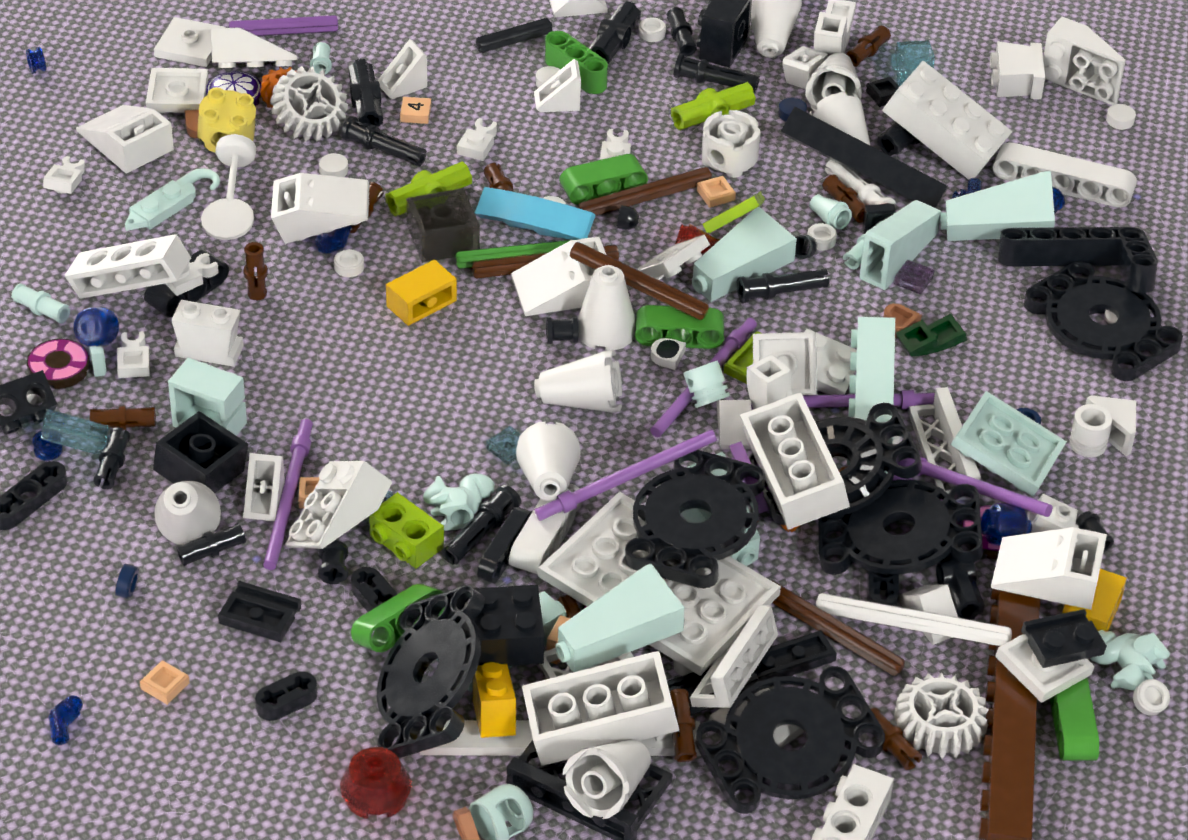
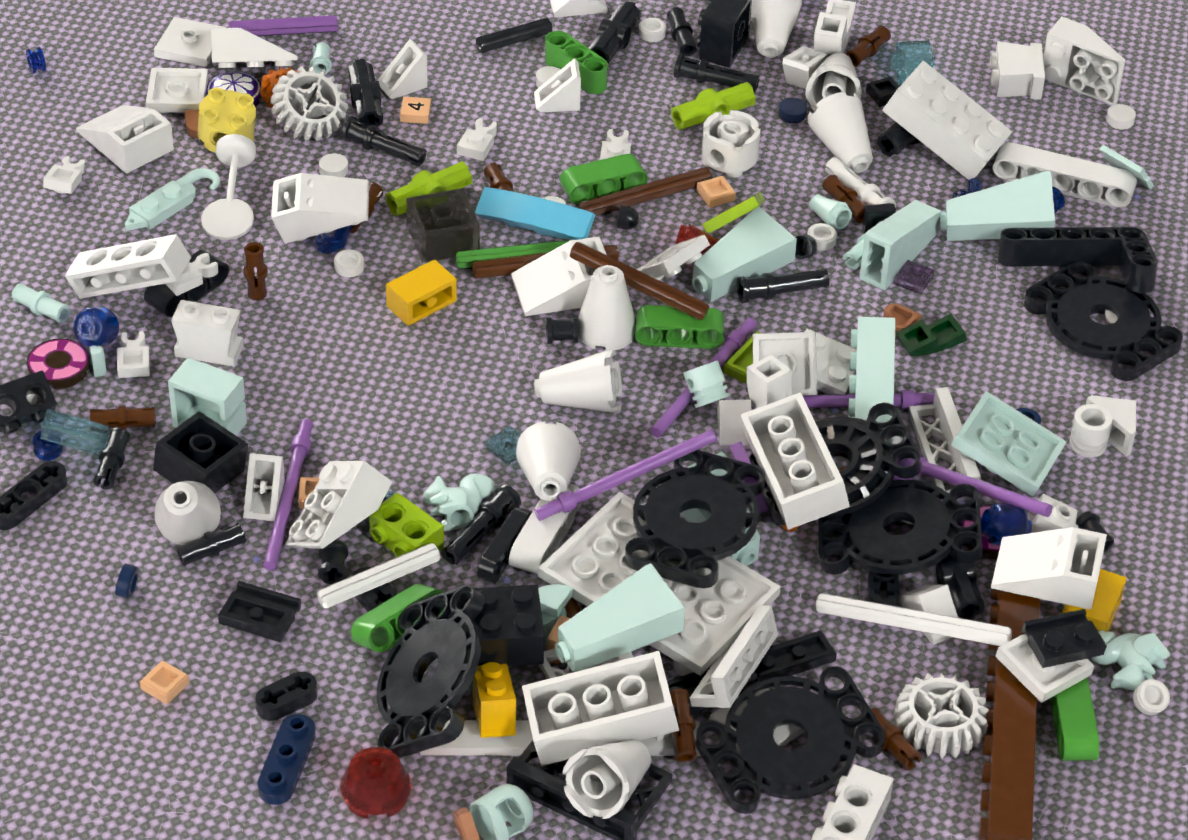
clear blue arm [48,695,83,745] -> none
white tile [651,338,686,370] -> none
reddish brown axle [771,580,905,676] -> none
black tile [781,106,948,208] -> none
none -> dark blue plate [258,714,316,805]
none -> white axle [317,543,440,609]
none -> light aqua tile [538,584,573,617]
none -> light aqua piece [1100,145,1154,190]

